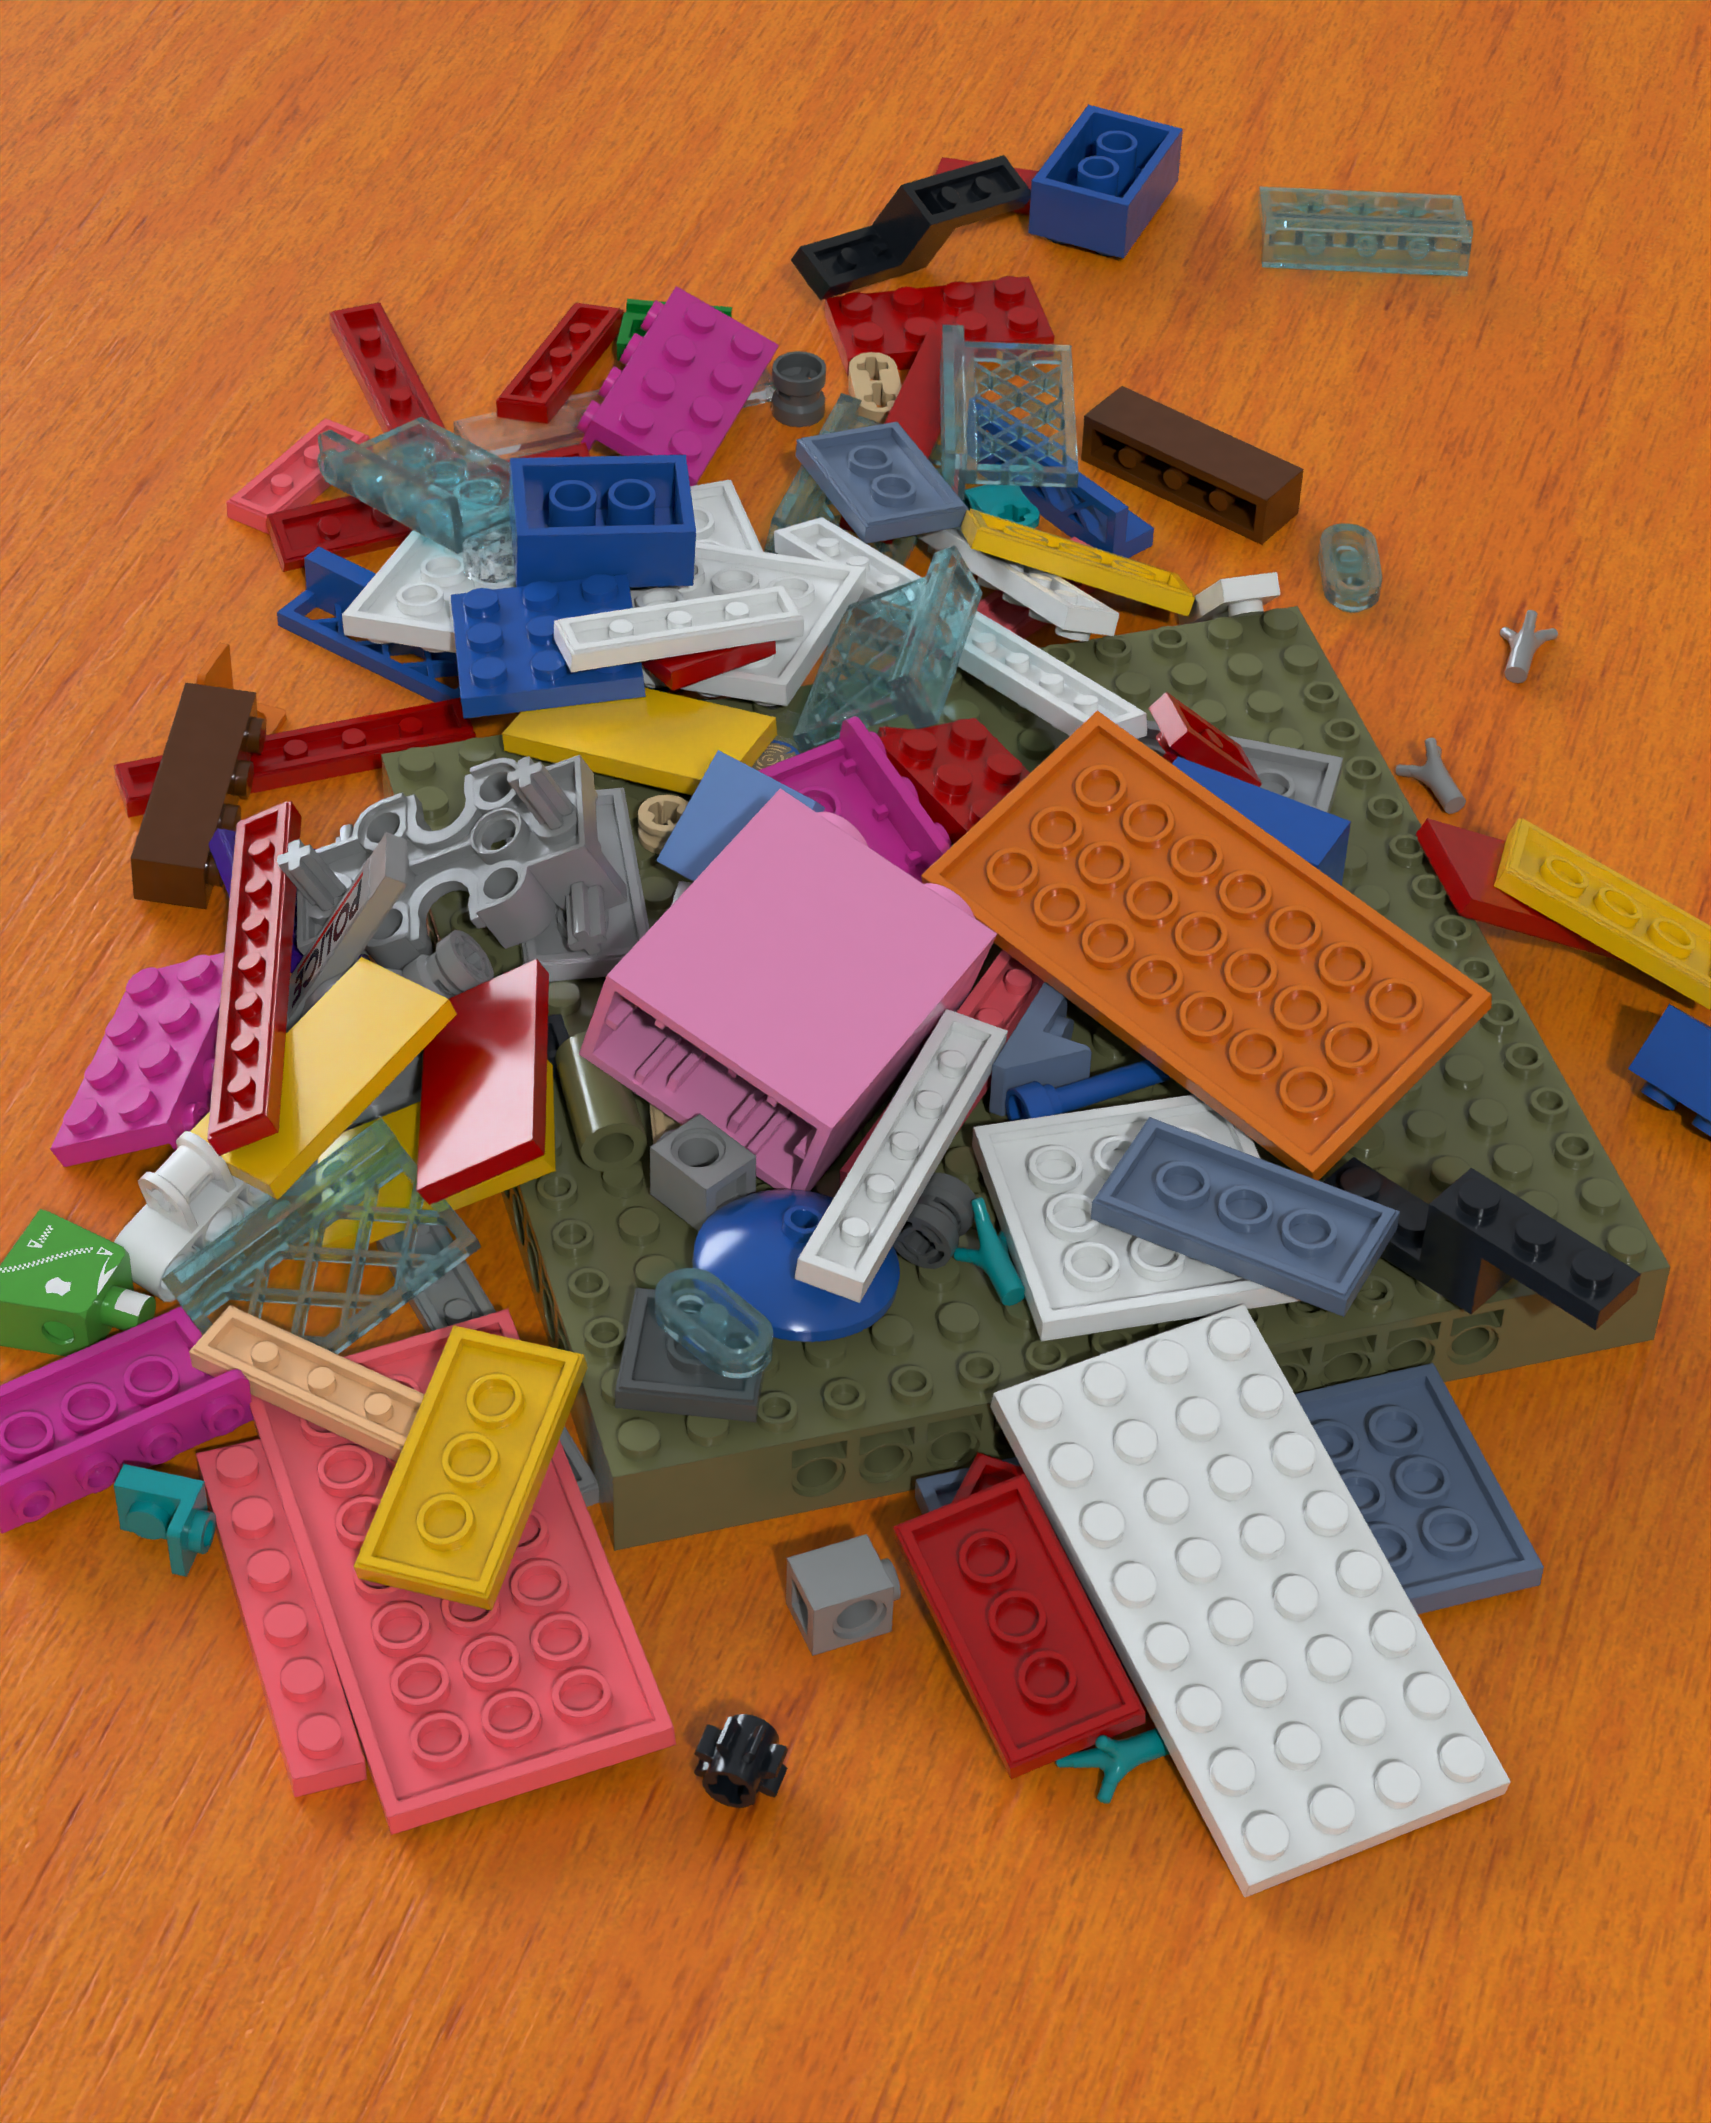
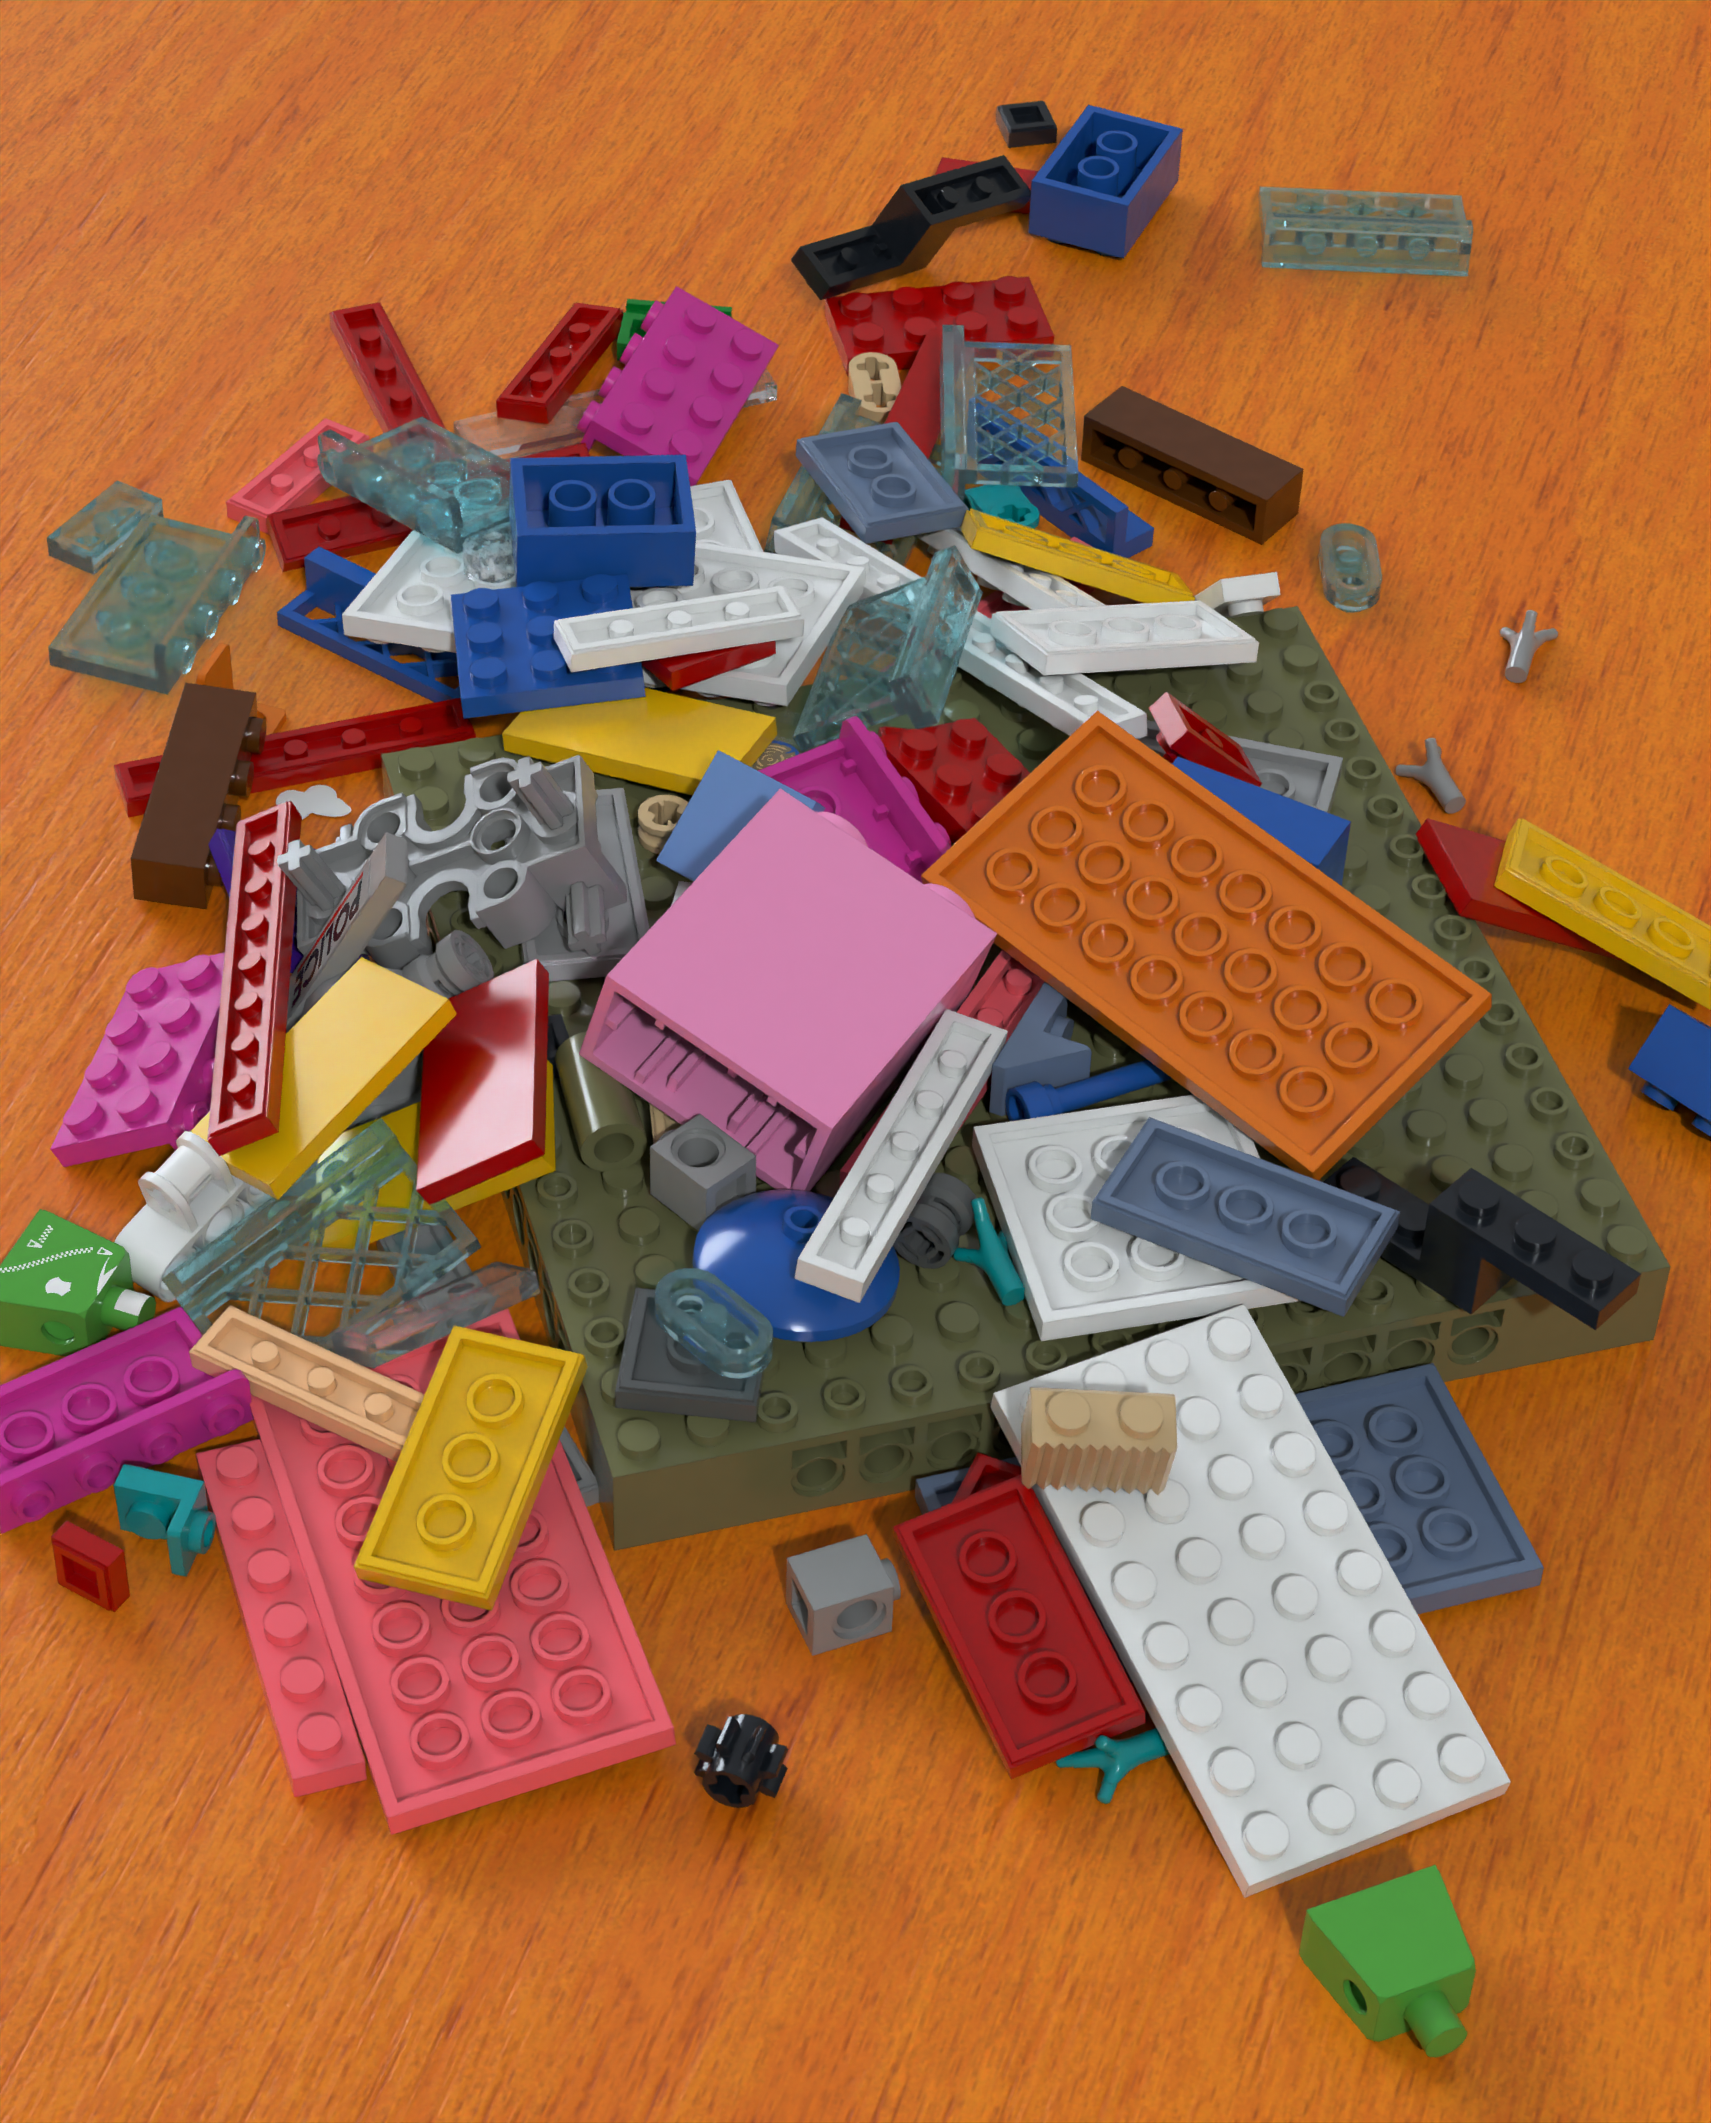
dark grey wheel [771,351,826,427] -> none
none -> clear light blue plate [47,480,164,575]
none -> clear light blue bracket [48,513,266,695]
none -> red tile [51,1521,130,1612]
none -> white sticker [276,784,351,820]
none -> clear tile [331,1261,541,1368]
none -> white tile [990,600,1259,676]
none -> black tile [996,101,1057,148]
none -> tan brick [1021,1387,1177,1495]
none -> bright green torso [1299,1865,1476,2057]

